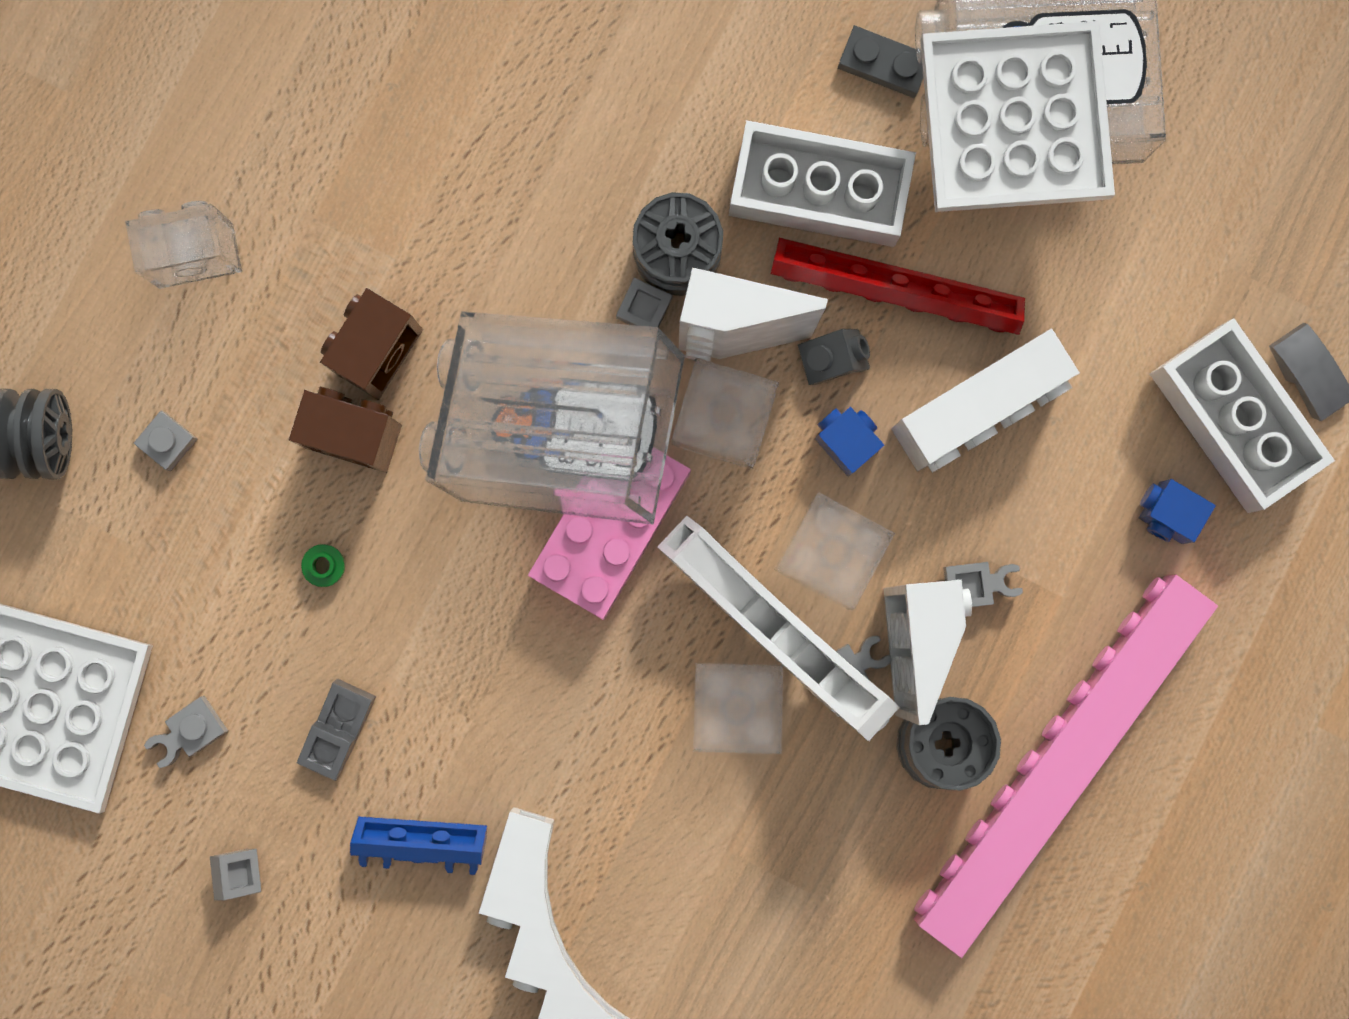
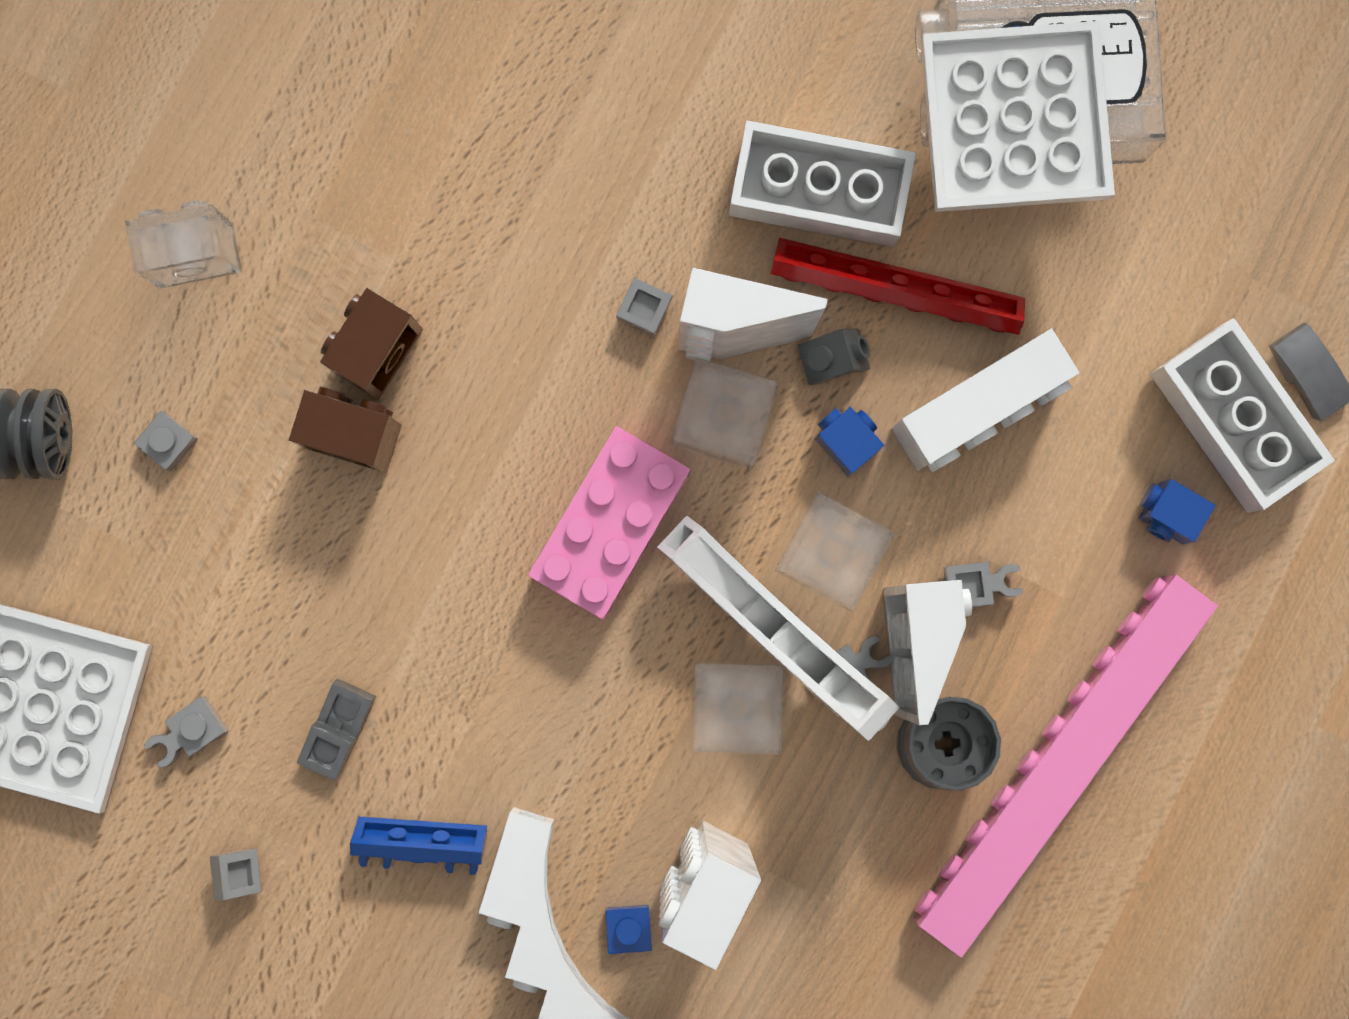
green plate [301,544,345,587] -> none
clear brick [419,311,685,525] -> none
dark grey wheel [632,192,723,296] -> none
dark grey plate [837,25,924,98] -> none
none -> blue plate [605,905,652,954]
none -> white brick [658,820,761,970]

